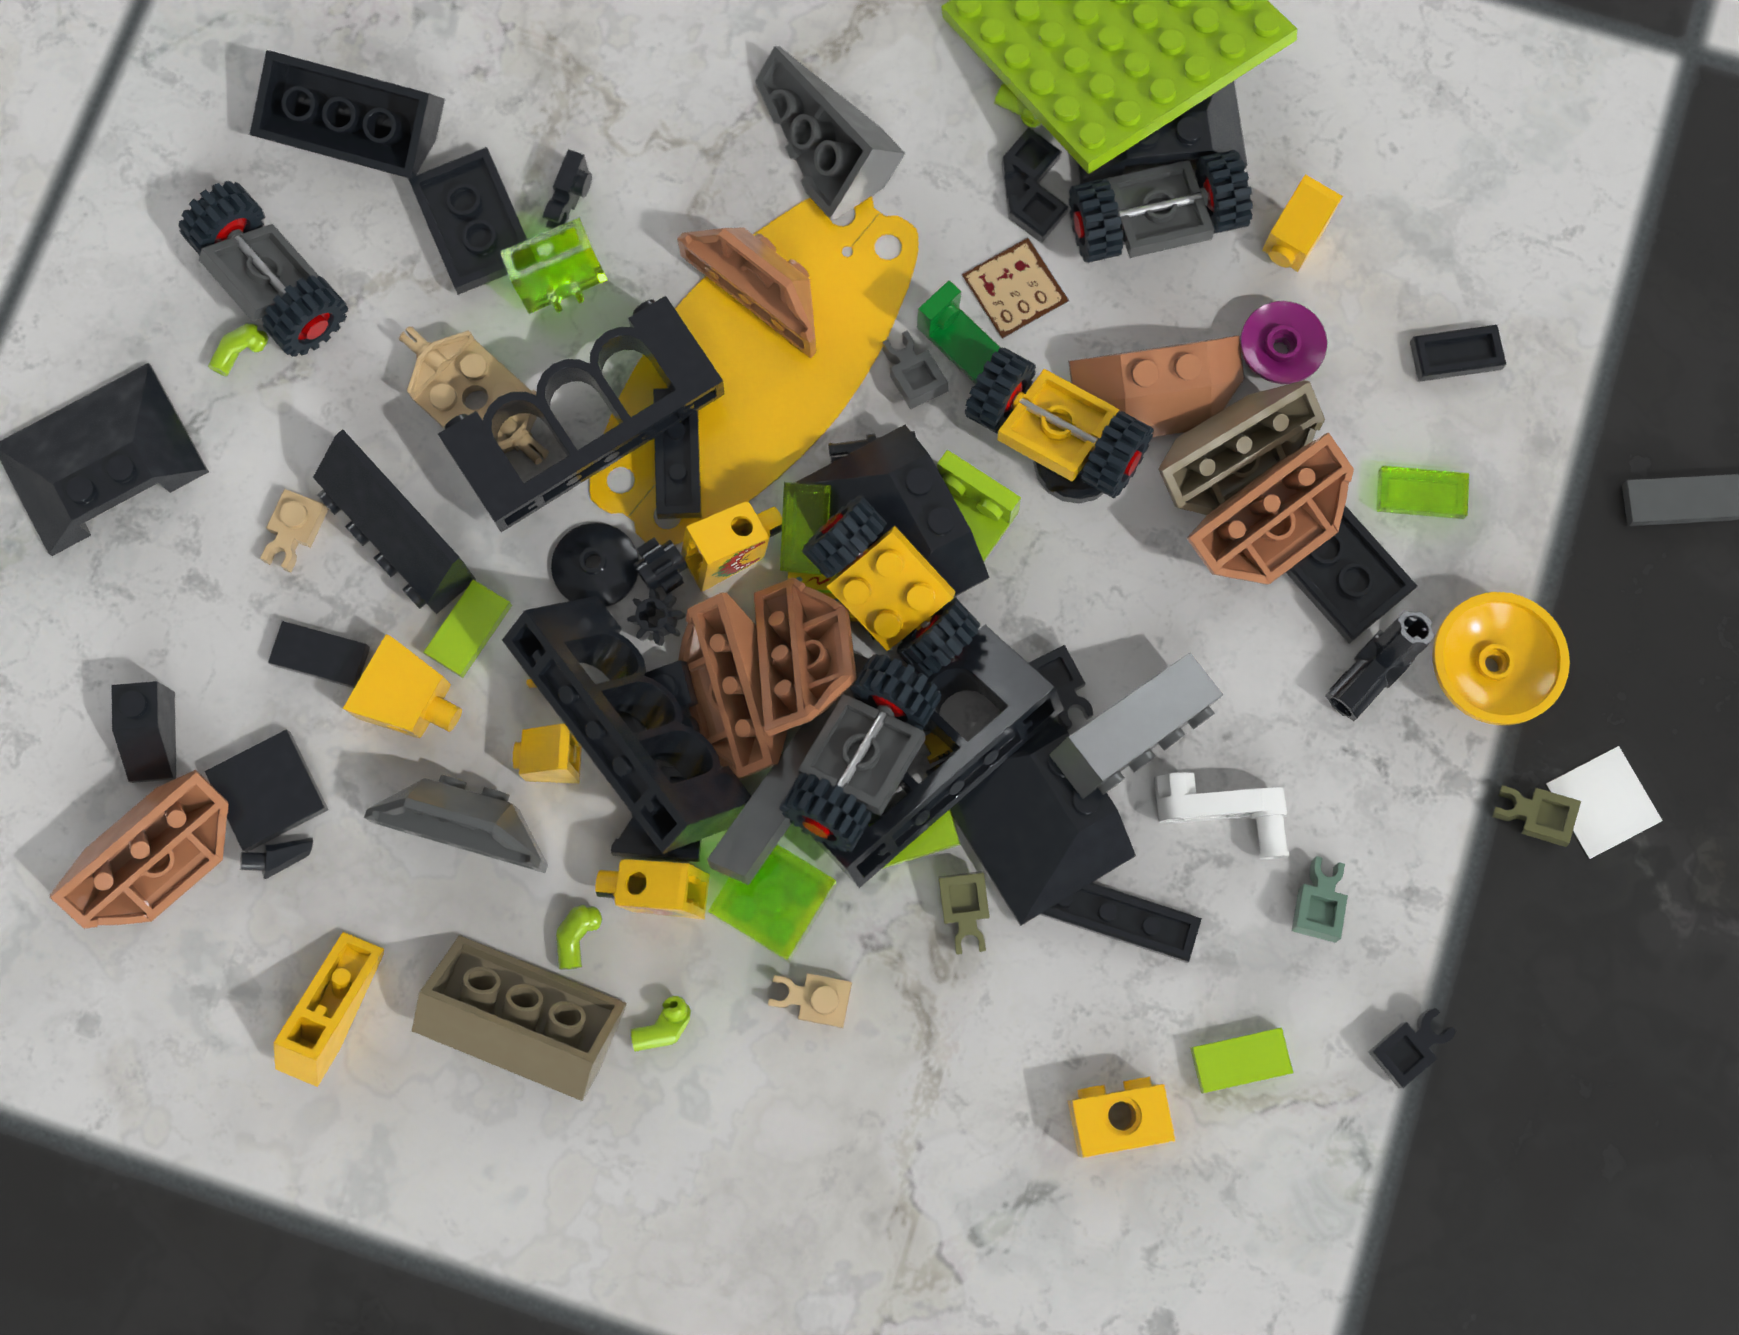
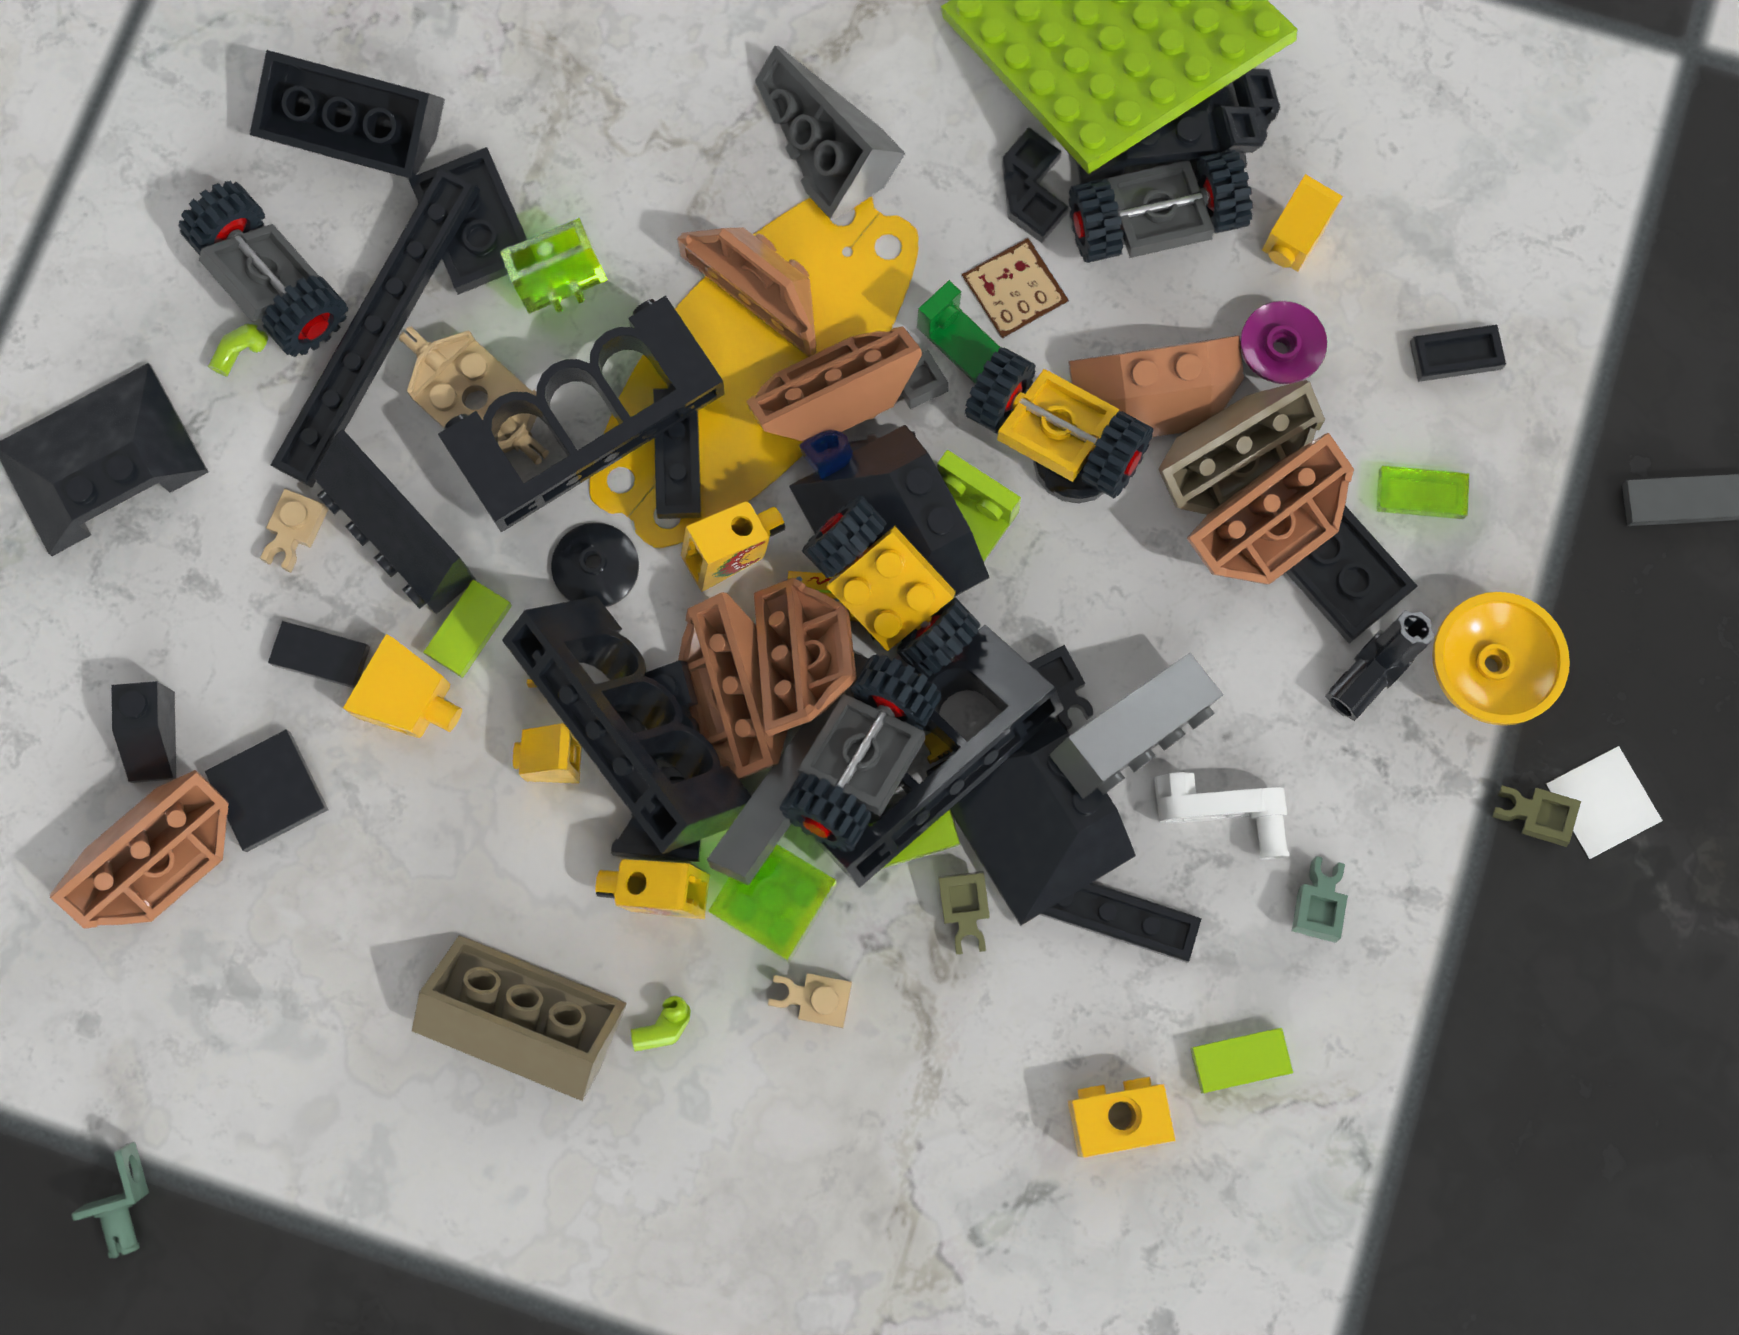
black bar [240,837,313,879] -> none
yellow slope [273,932,384,1087] -> none
dark grey wedge [364,775,548,873] -> none
black plate [543,149,592,233] -> none
lime arm [556,905,602,970] -> none
black gear [627,589,686,646] -> none
black gear [633,537,688,594] -> none
clear neon green tile [780,482,831,575] -> none
lime arm [994,84,1041,127] -> none
black plate [1368,1008,1456,1088] -> none
none -> sand green bracket [71,1142,149,1258]
none -> black tile [271,167,480,488]
none -> nougat wedge [746,326,922,445]
none -> clear blue tile [799,430,852,479]
none -> black tile [1211,68,1280,153]

